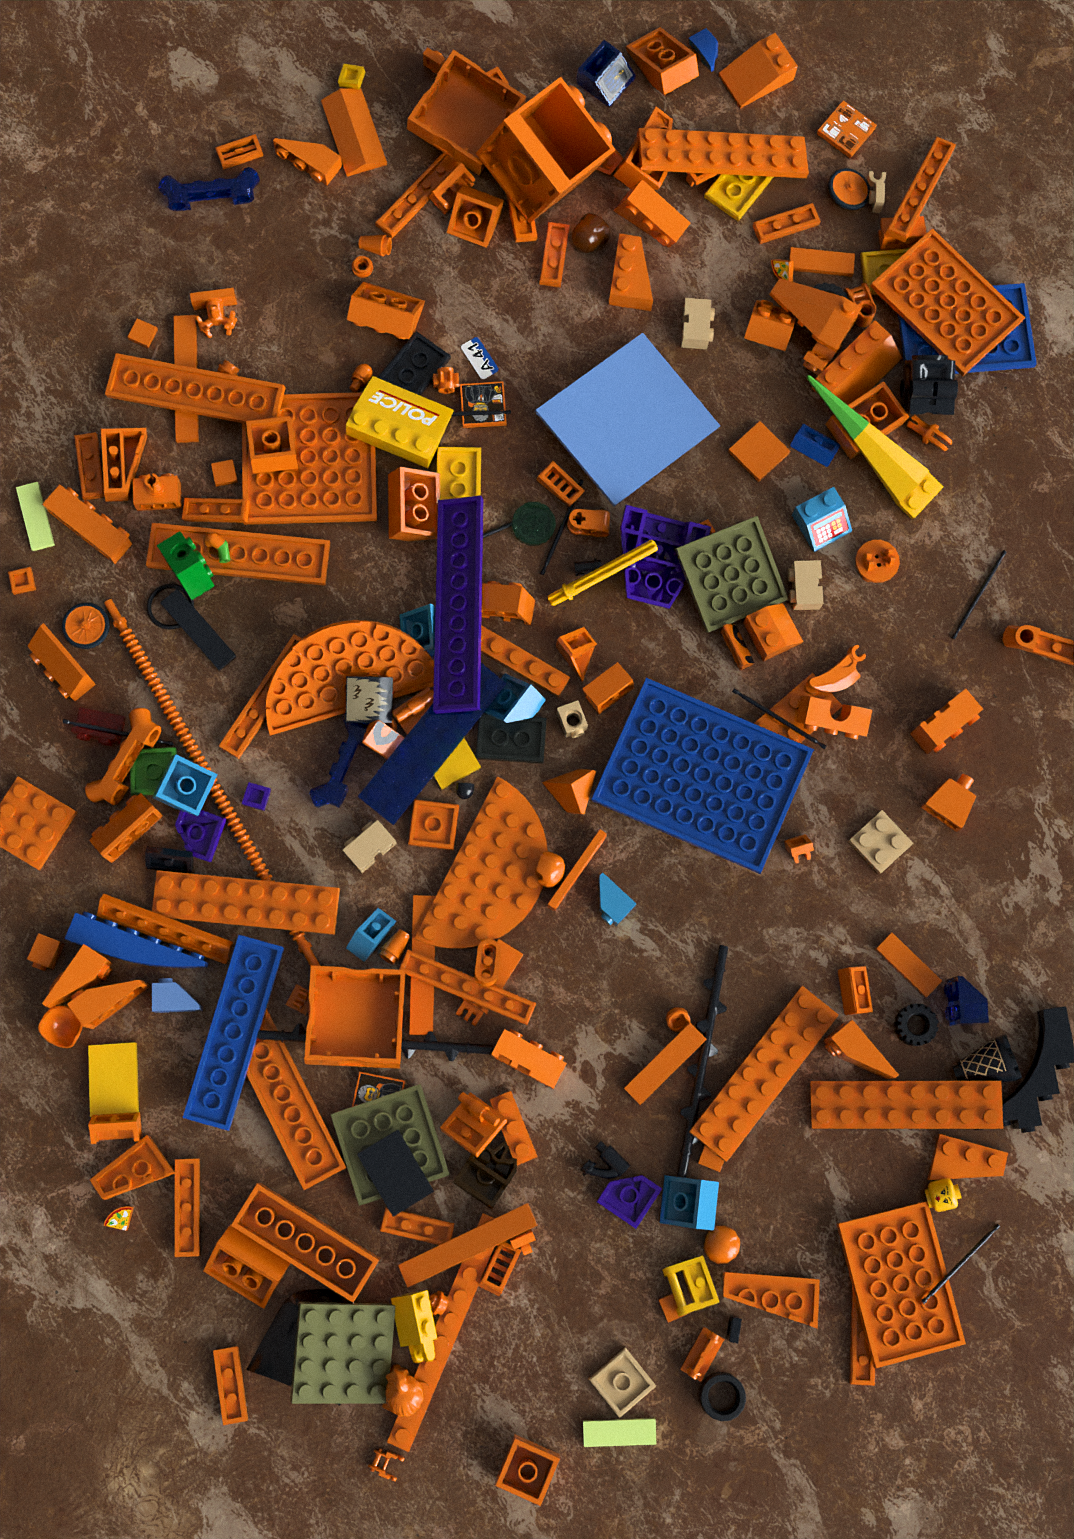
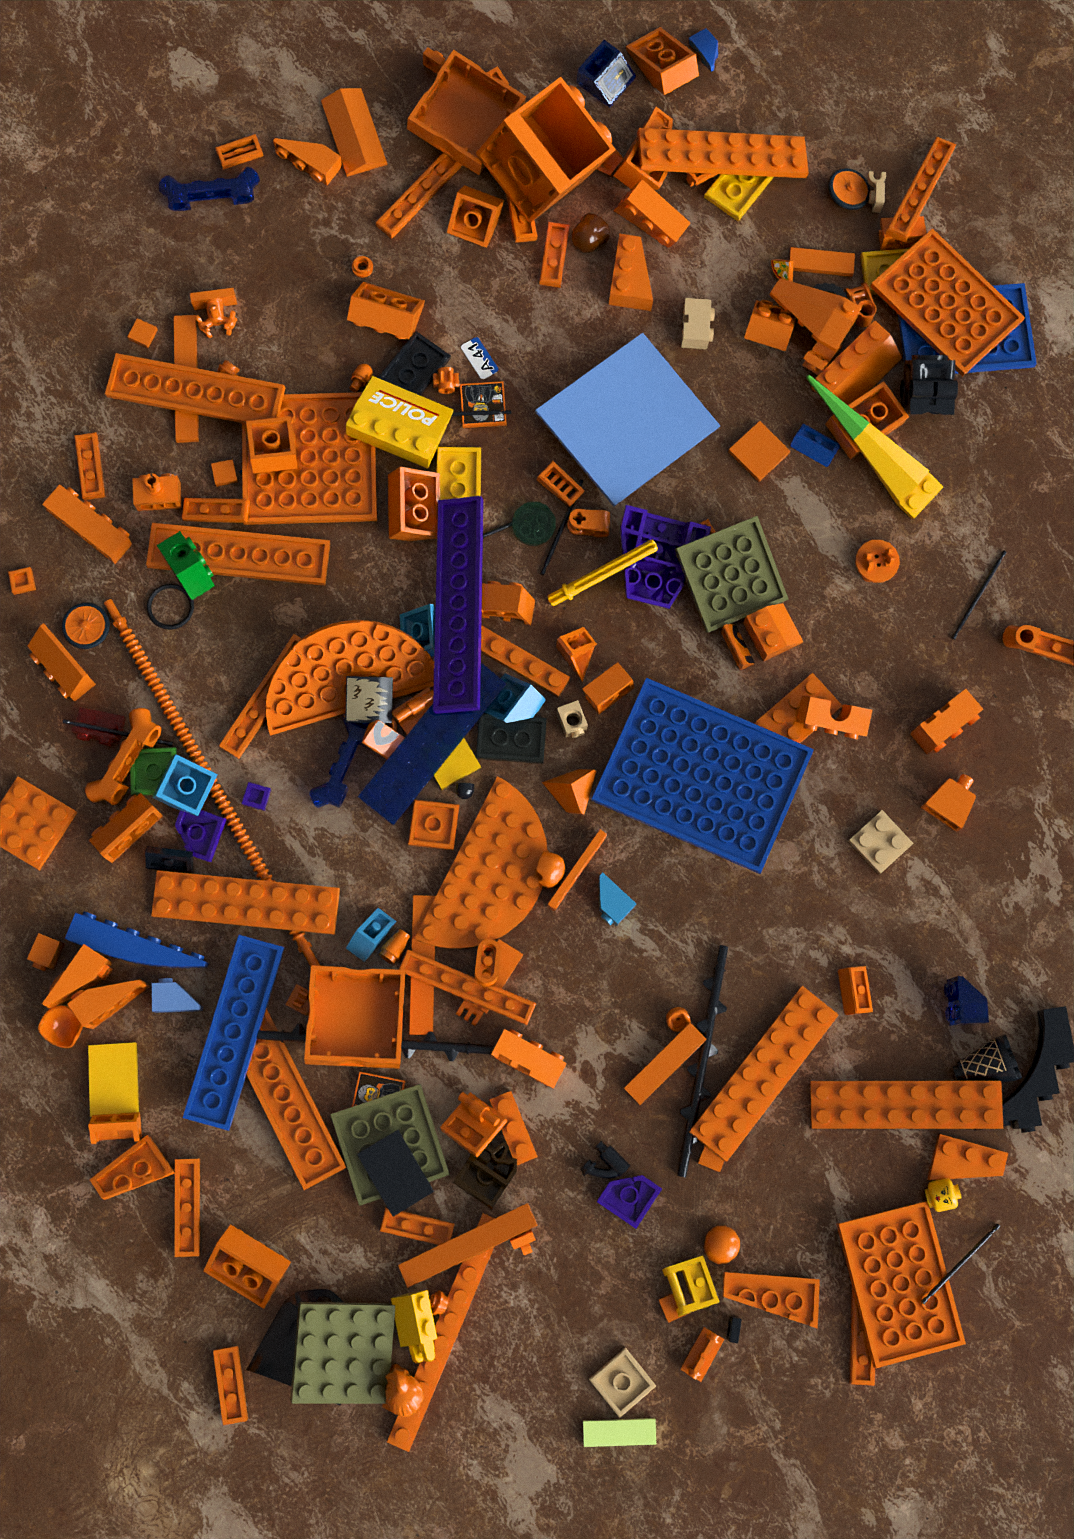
yellowish green tile [16,482,55,551] -> none
orange plate [97,894,233,964] -> none
orange wedge [101,428,147,502] -> none
tile [103,1206,134,1231] -> none
black tile [160,588,237,671] -> none
arm [204,533,230,563] -> none
orange brick [231,1183,381,1303] -> none
yellow plate [338,64,365,90] -> none
tan brick [343,820,397,873] -> none
orange cone [359,235,392,257] -> none
orange piece [368,1448,405,1481] -> none
orange hinge [428,162,475,215] -> none
orange slope [478,1242,521,1296] -> none
orange brick [495,1434,560,1506] -> none
black pin [574,558,602,576] -> none
dark azure slope [660,1175,719,1230] -> none
black tyre [699,1372,746,1421] -> none
orange slope [718,33,798,108] -> none
black piece [732,688,827,749] -> none
orange tile [752,203,821,244] -> none
orange tile [784,834,814,863] -> none
tan brick [788,560,824,610] -> none
dark azure slope [792,487,852,552] -> none
orange piece [807,645,866,693] -> none
orange tile [817,100,877,158] -> none
orange slope [824,1020,899,1079] -> none
orange tile [875,932,942,998] -> none
black tyre [894,1004,939,1046] -> none
orange arm [907,415,952,451] -> none

